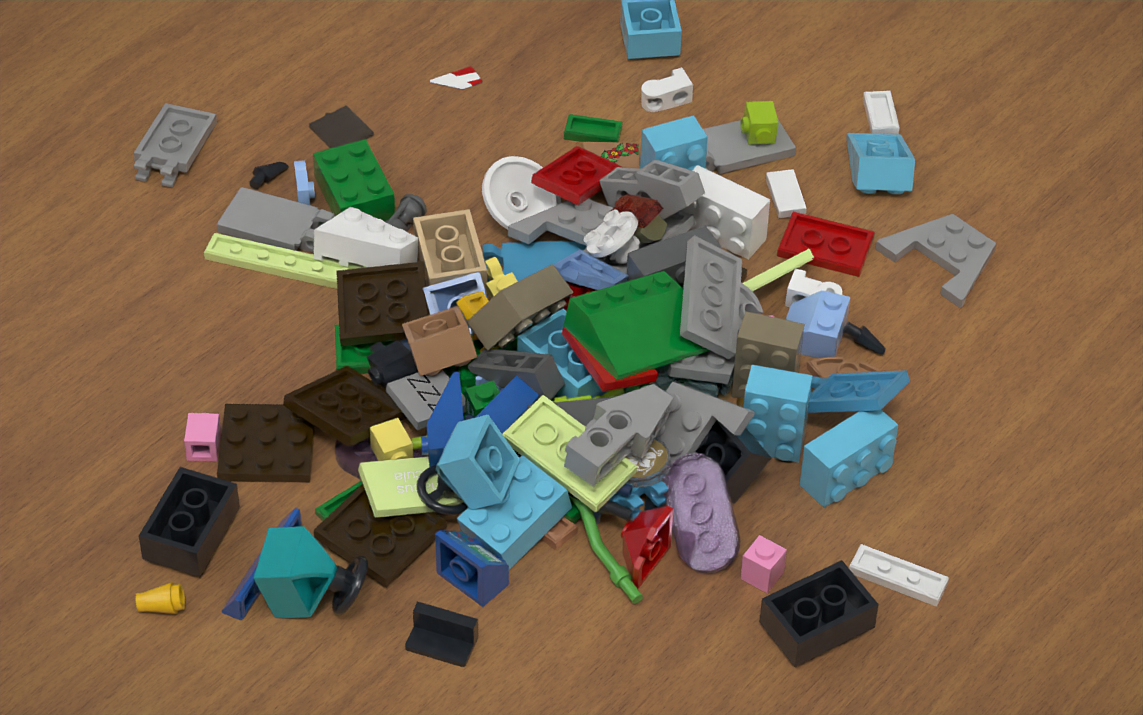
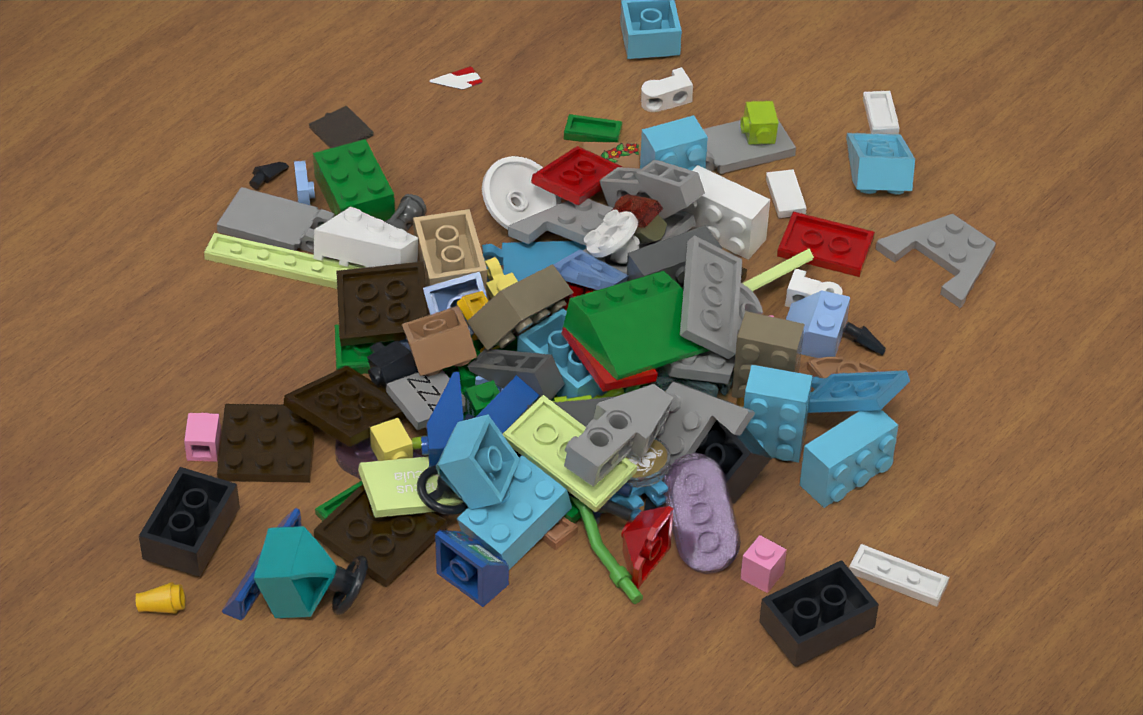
light grey tile [134,103,217,187] -> none
black panel [405,601,478,667] -> none

